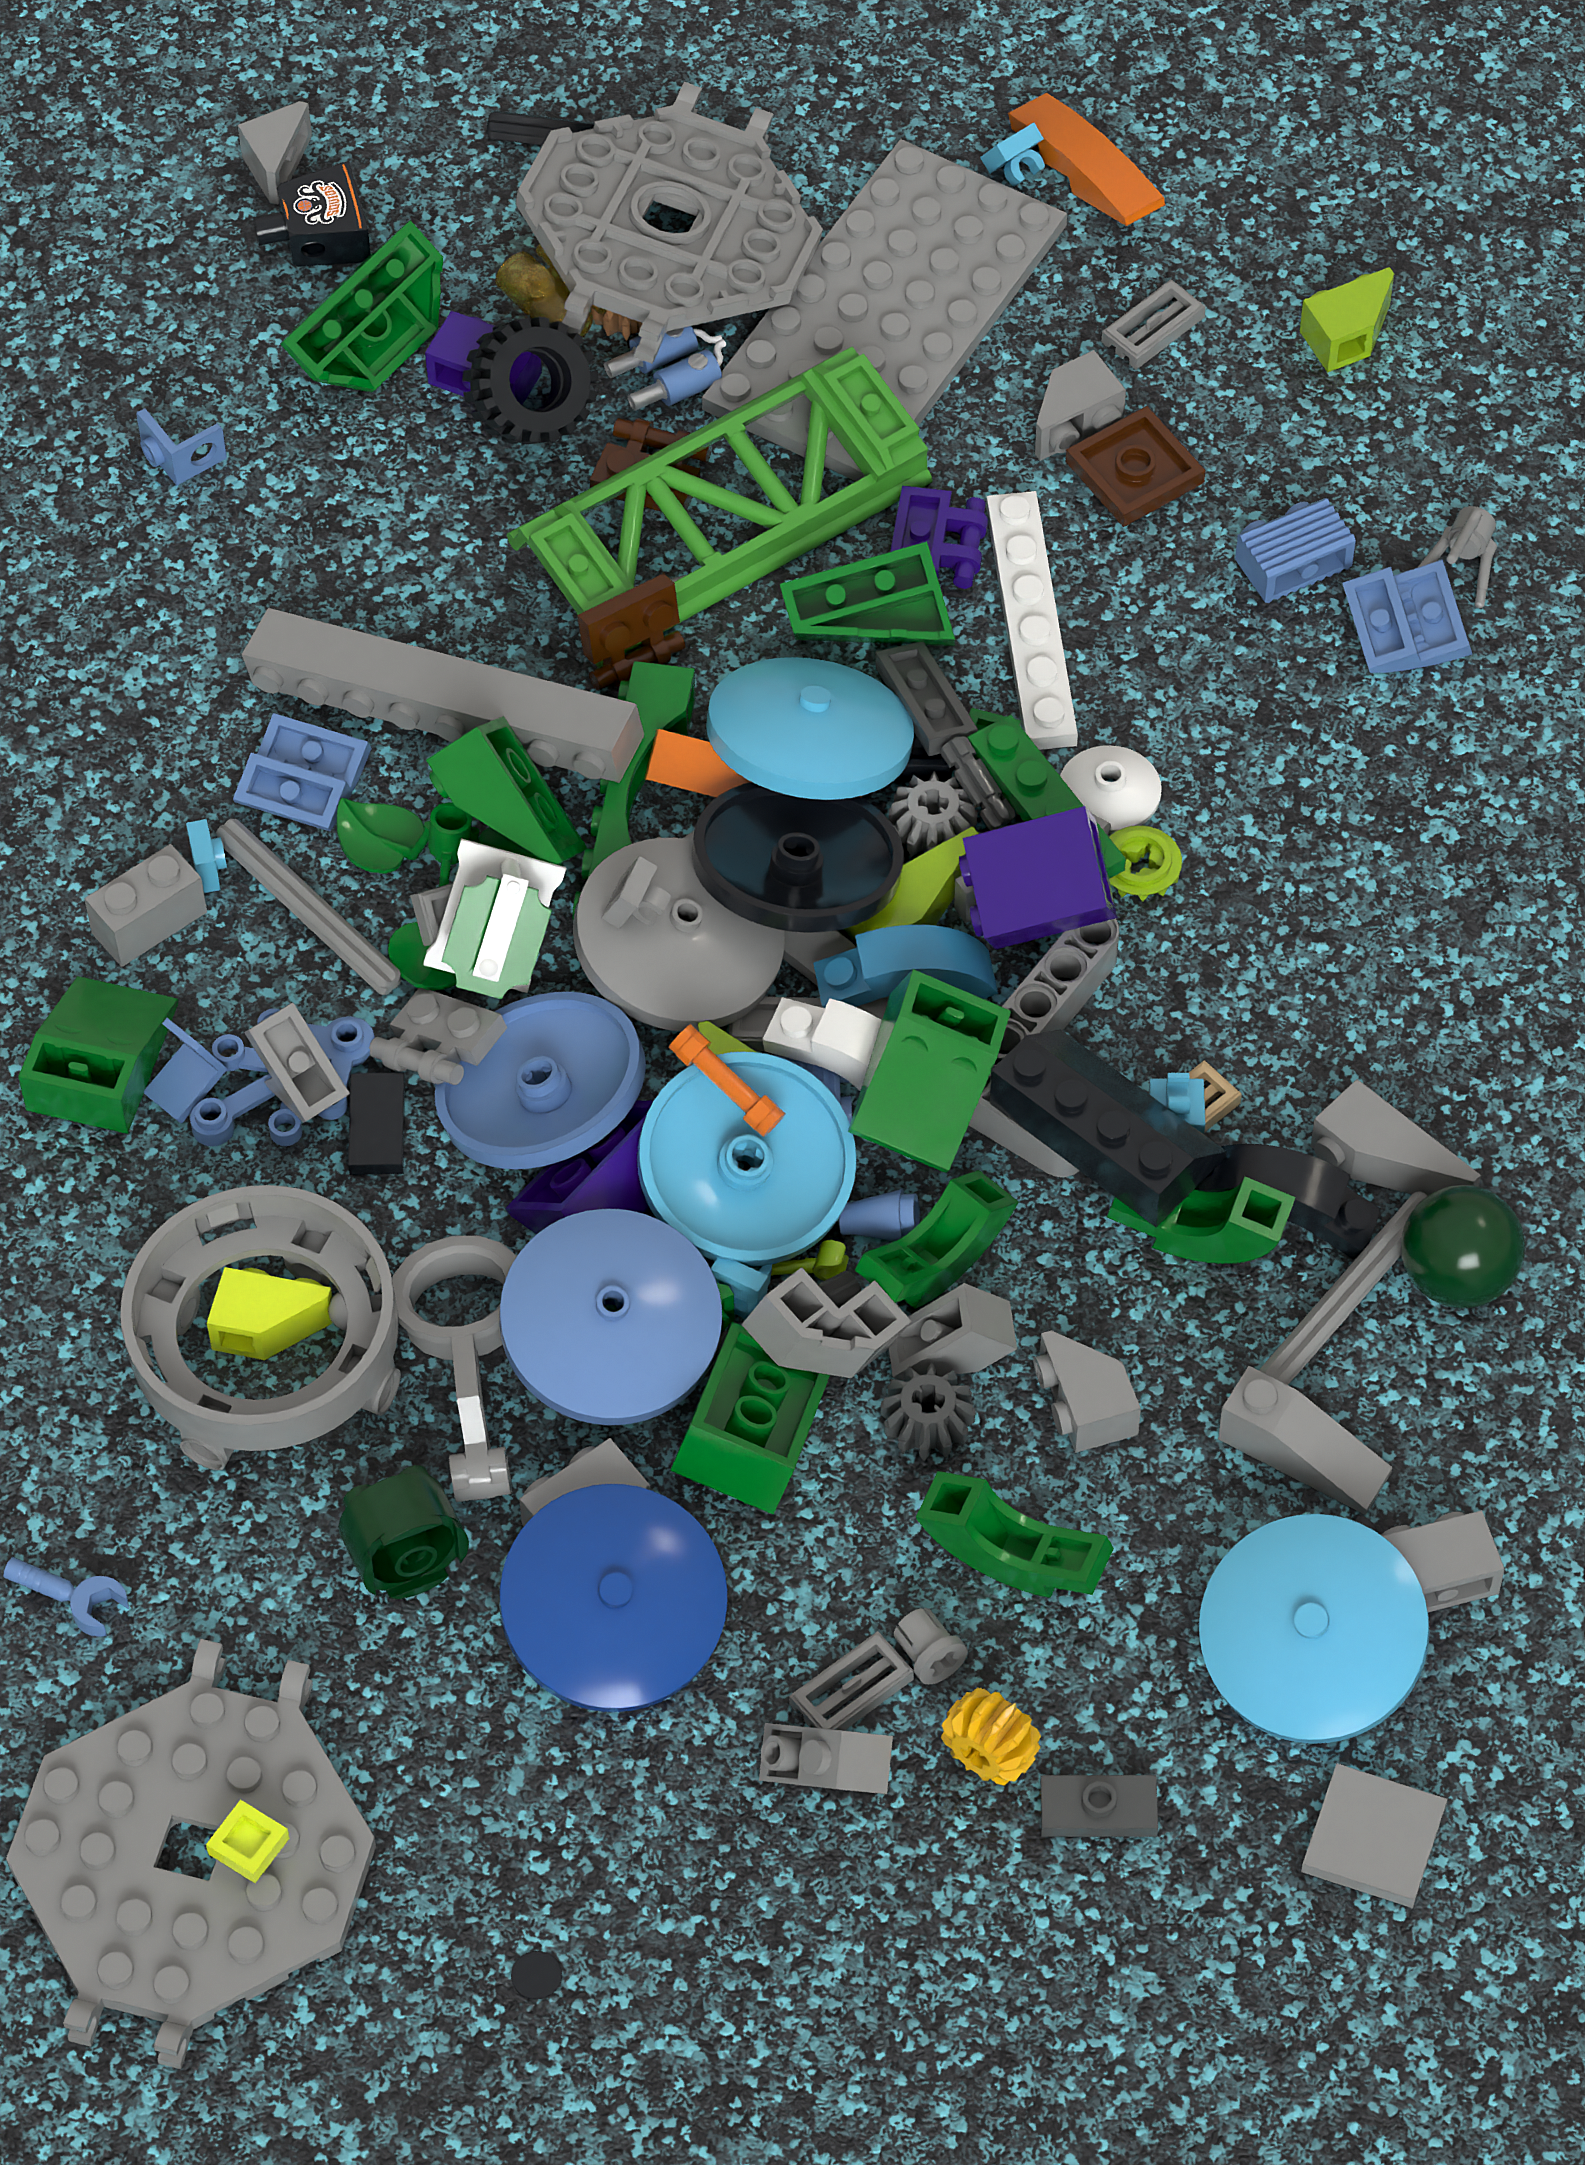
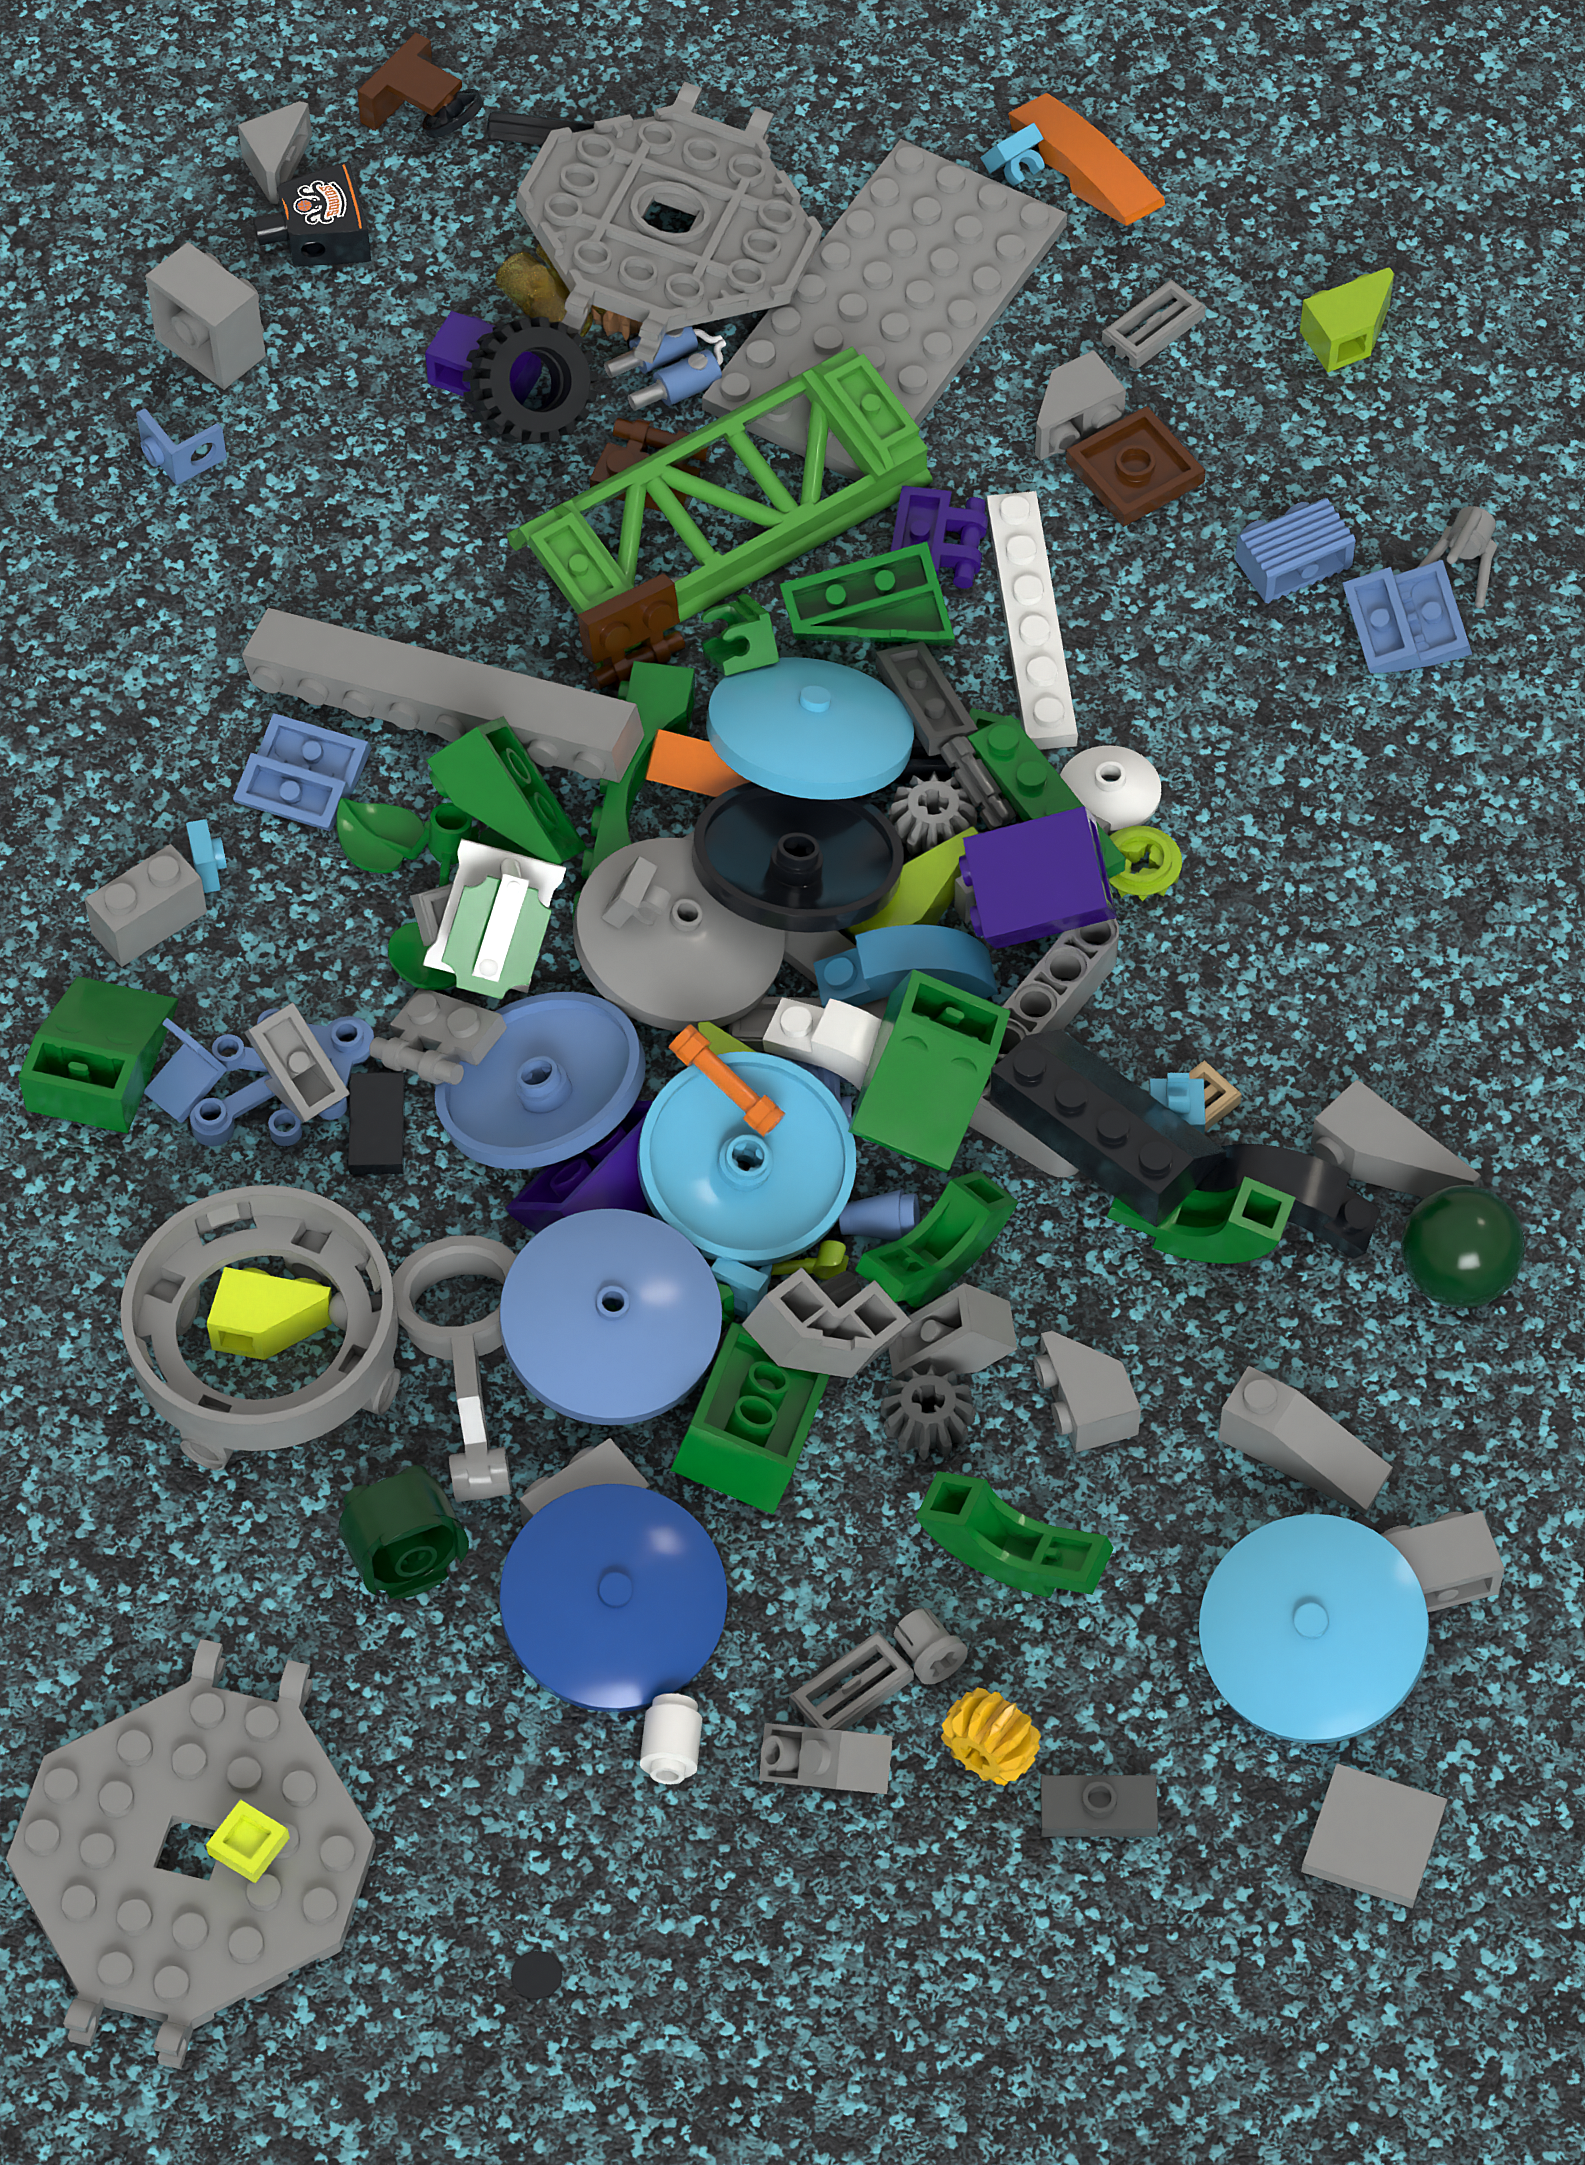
medium blue piece [3,1557,129,1637] -> none
light grey axle [216,818,402,995] -> none
green wedge [280,220,443,392] -> none
light grey axle [1259,1191,1427,1385] -> none
none -> light grey brick [145,242,266,390]
none -> reddish brown piece [357,32,484,138]
none -> white brick [640,1694,702,1784]
none -> green hinge [701,594,780,676]

